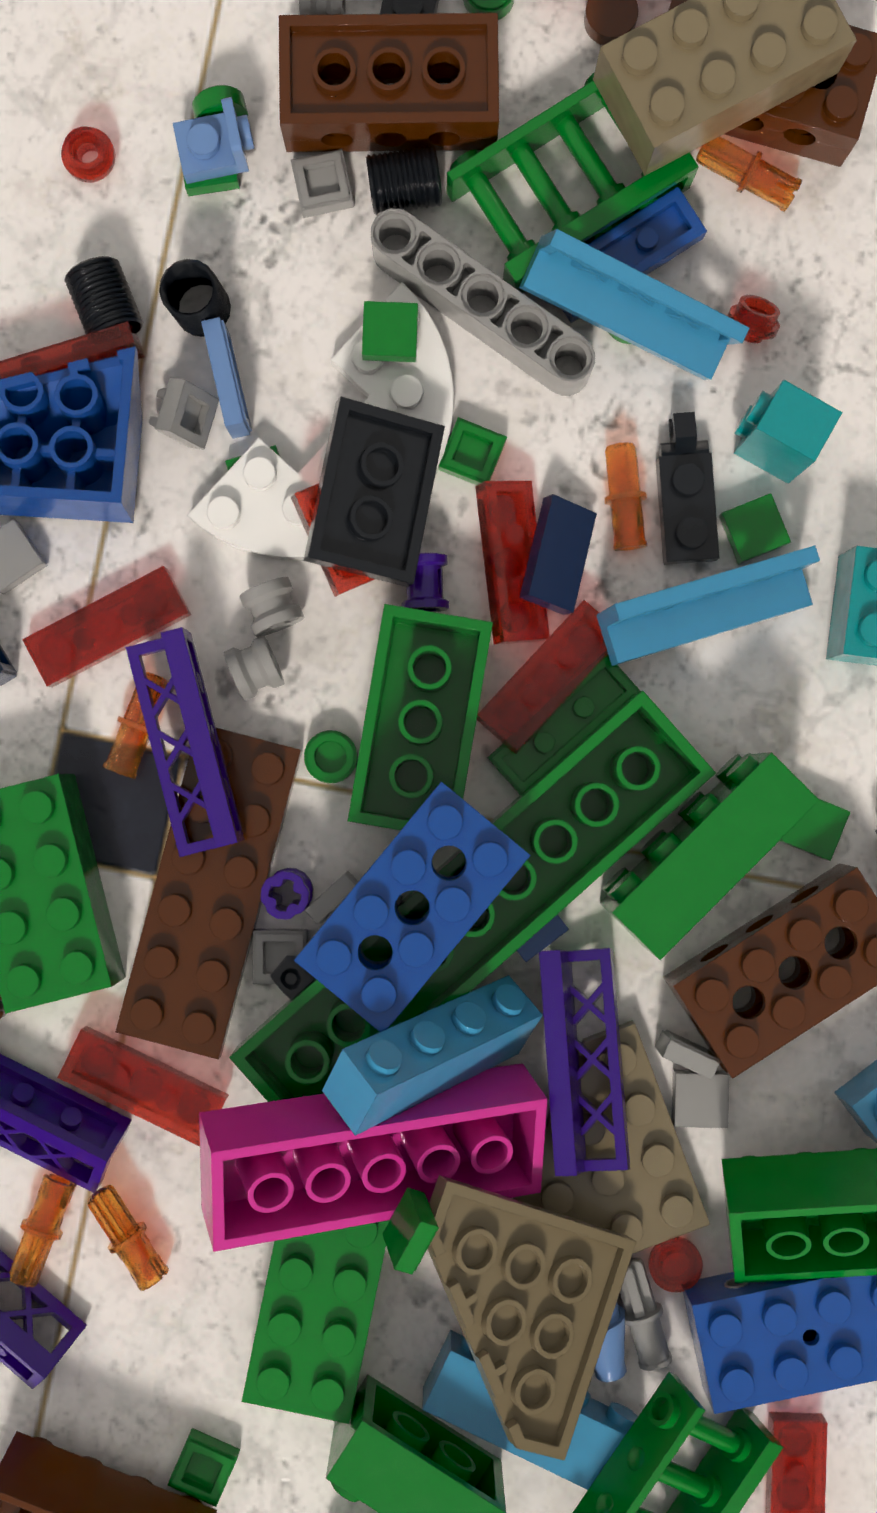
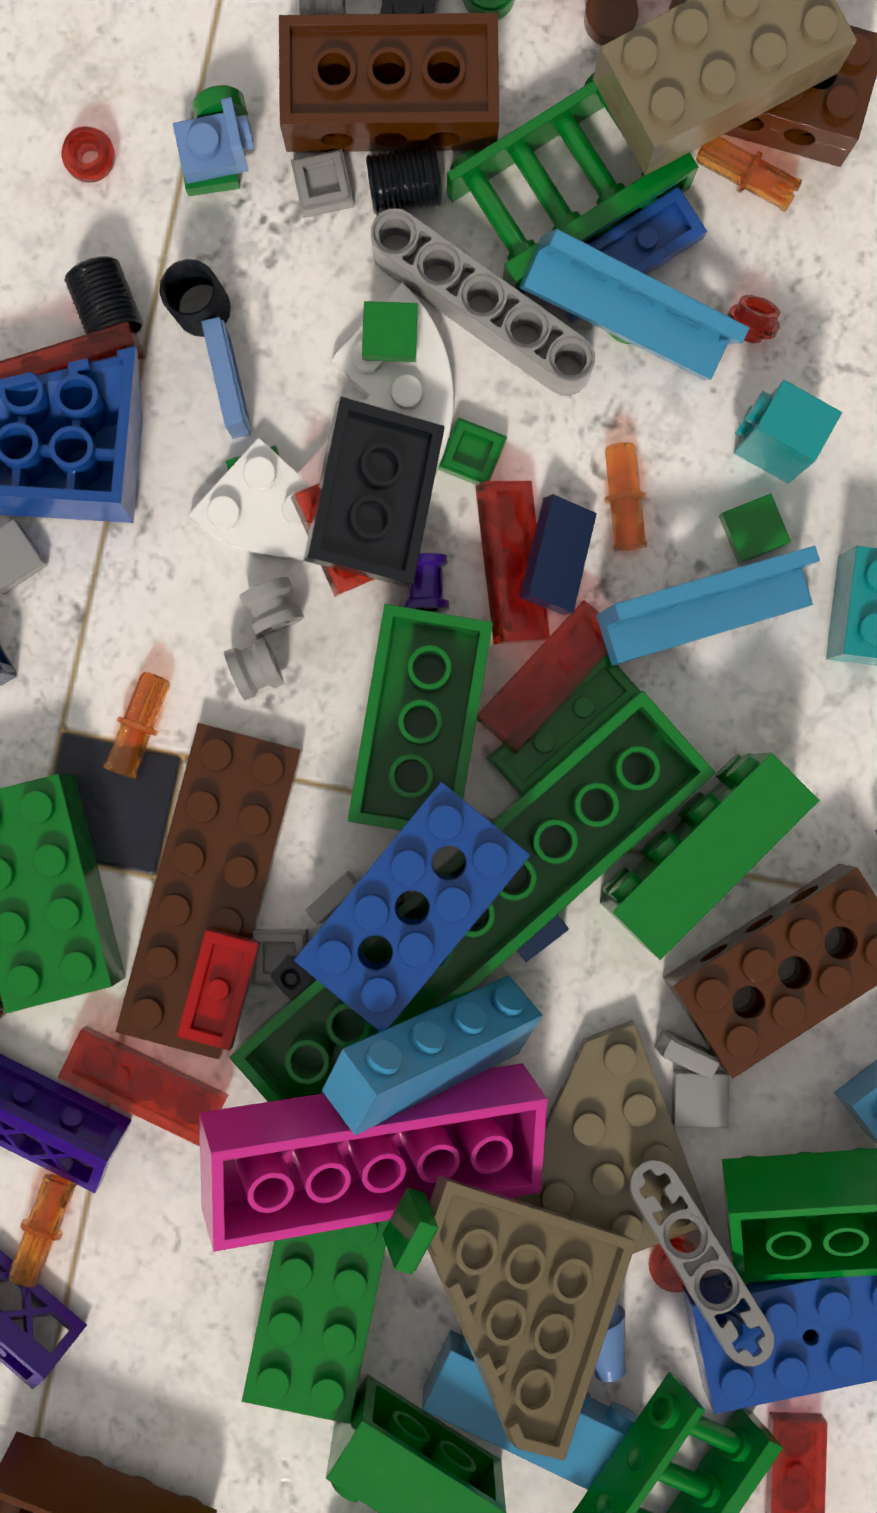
clear red plate [22,566,192,688] -> none
clear orange axle [88,1185,169,1291] -> none
dark purple fence [125,627,245,857] -> none
light grey tile [149,378,219,450] -> none
green tile [167,1428,240,1507] -> none
dark purple bush [260,868,314,920] -> none
green tile [304,730,358,783] -> none
dark purple fence [539,948,630,1176] -> none
light grey axle [620,1257,672,1371] -> none
black hinge [656,412,720,565] -> none
green tile [780,799,850,861] -> none
none -> red plate [177,928,261,1051]
none -> light grey beam [629,1160,774,1367]

